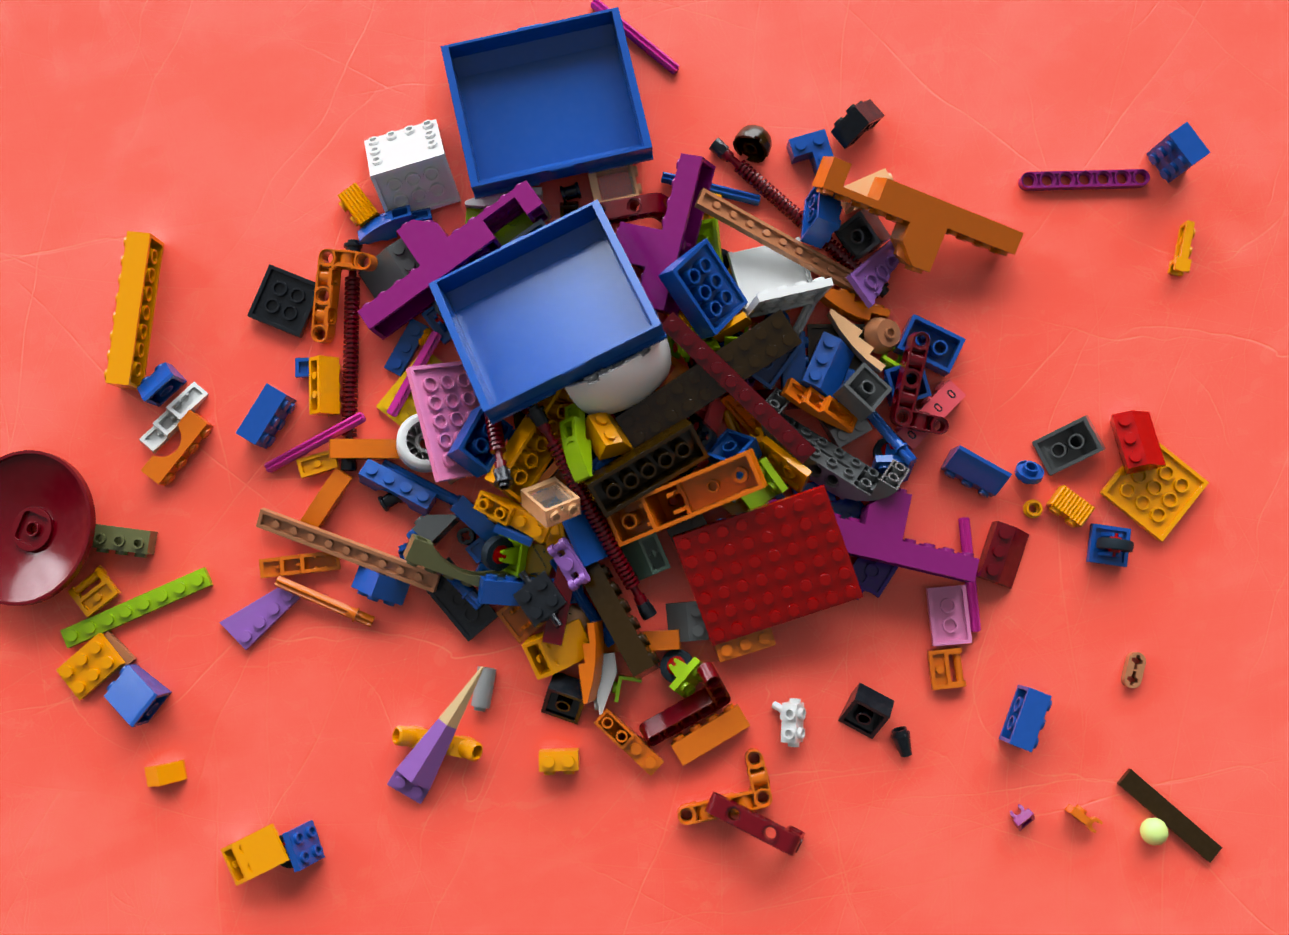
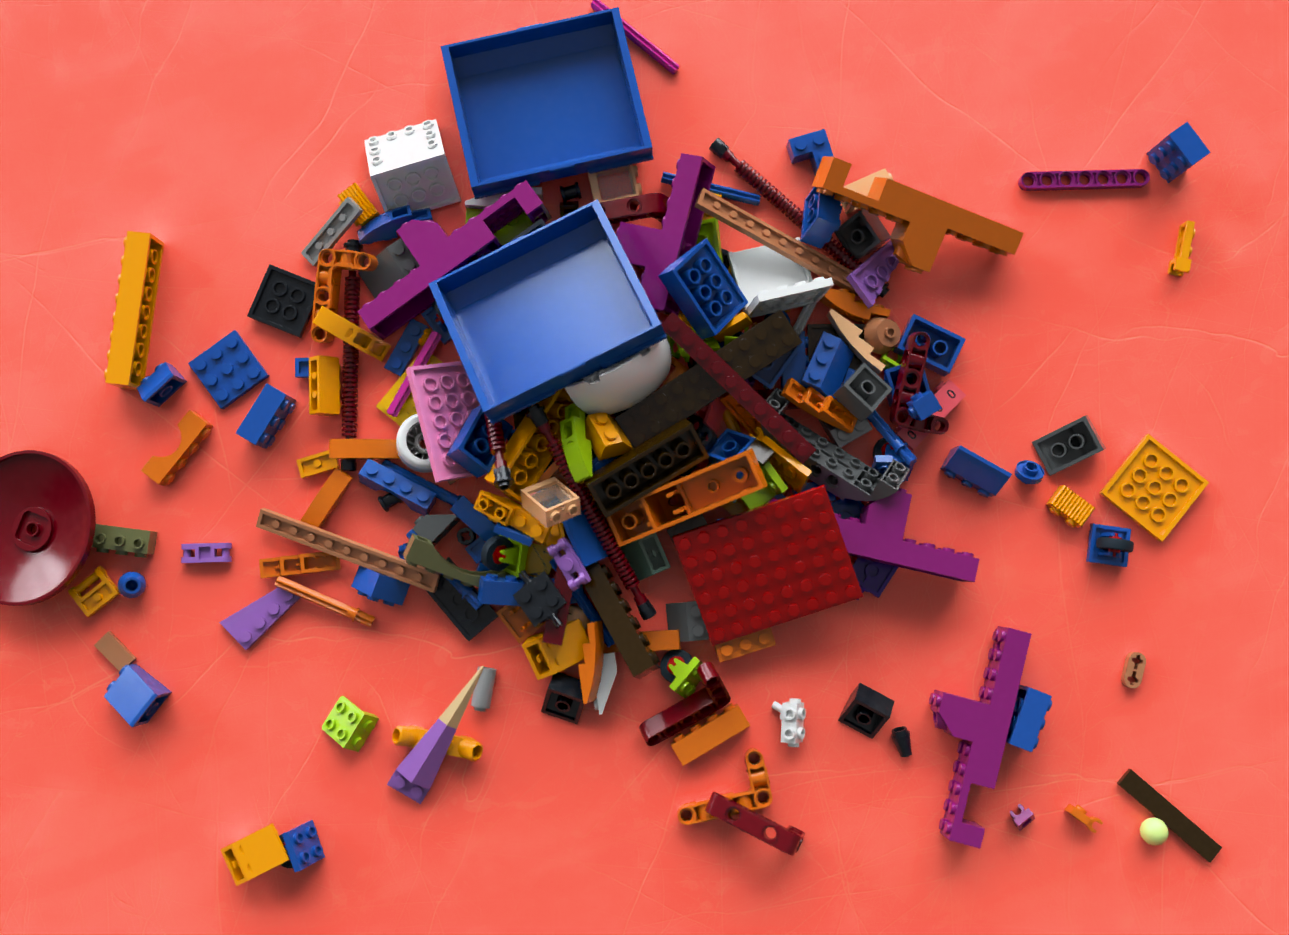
light orange plate [56,633,126,700] -> none
lime plate [60,567,213,648] -> none
white slope [139,382,209,454] -> none
light orange slope [145,759,187,787] -> none
dark pink axle [264,412,366,473] -> none
light orange brick [539,748,580,775] -> none
orange slope [594,708,664,776] -> none
lime bracket [612,674,642,703] -> none
dark brown cylinder [733,125,772,163] -> none
black brick [831,99,885,149] -> none
bright pink plate [926,585,972,646] -> none
orange plate [927,647,966,690] -> none
dark pink axle [958,517,981,632] -> none
dark red slope [976,521,1029,589] -> none
light orange plate [1023,499,1043,518] -> none
red slope [1110,410,1166,475] -> none
none -> blue piece [117,571,146,598]
none -> medium lavender plate [181,543,232,563]
none -> blue plate [188,330,269,409]
none -> light grey plate [301,197,364,266]
none -> light orange slope [313,306,391,362]
none -> lime bracket [322,696,379,752]
none -> slope [745,439,775,466]
none -> blue brick [906,391,942,421]
none -> magenta piece [929,626,1032,848]

